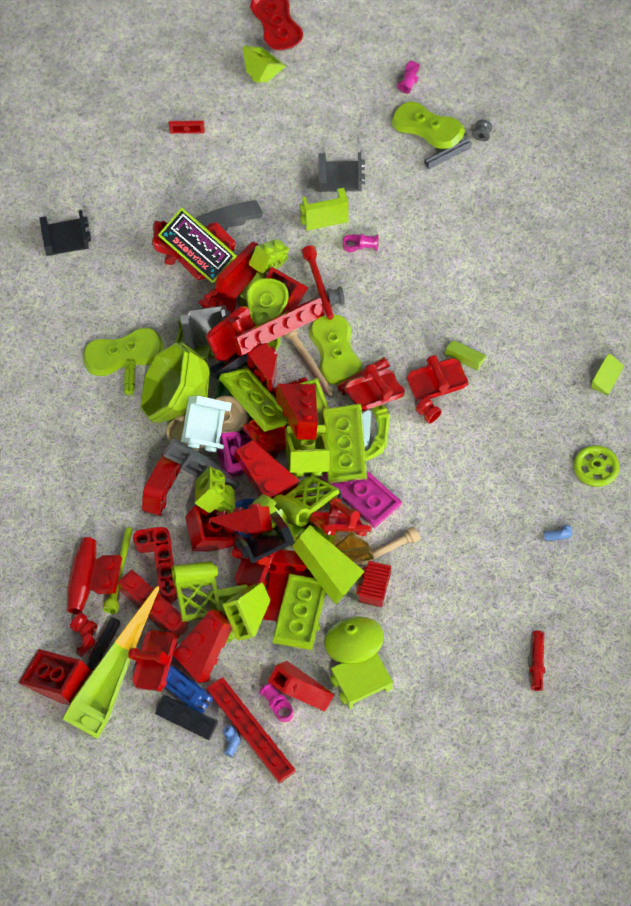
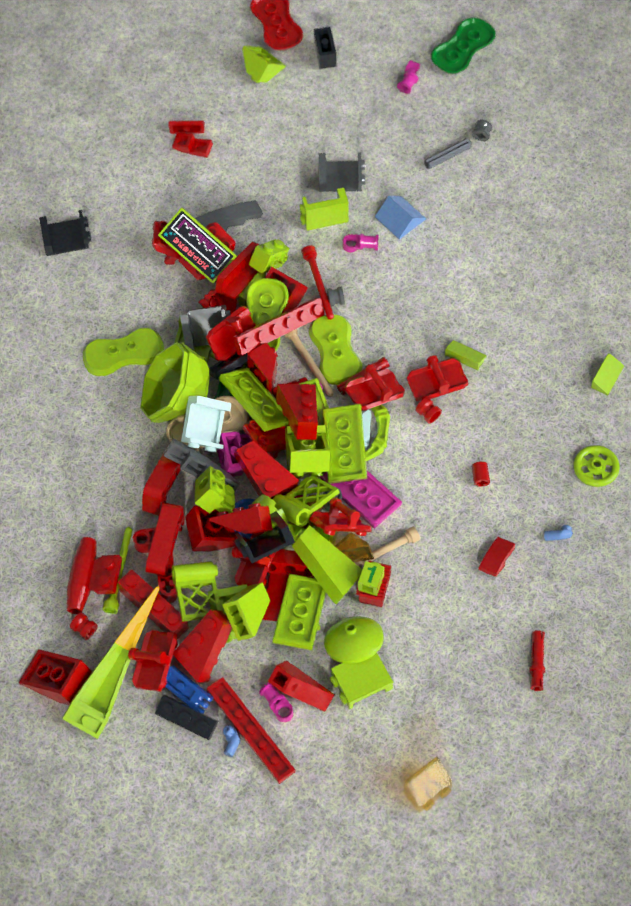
red tile [76,633,95,657] -> none
black axle [85,617,121,671] -> none
lime axle [124,360,135,396] -> none
lime plate [391,102,465,149] -> none
none -> red beam [146,503,185,576]
none -> red slope [172,133,213,158]
none -> black brick [313,27,337,69]
none -> lime brick [358,561,385,596]
none -> medium blue slope [375,196,426,239]
none -> clear yellow slope [404,756,452,813]
none -> green plate [431,17,496,75]
none -> red piece [471,461,490,487]
none -> red slope [478,537,515,577]

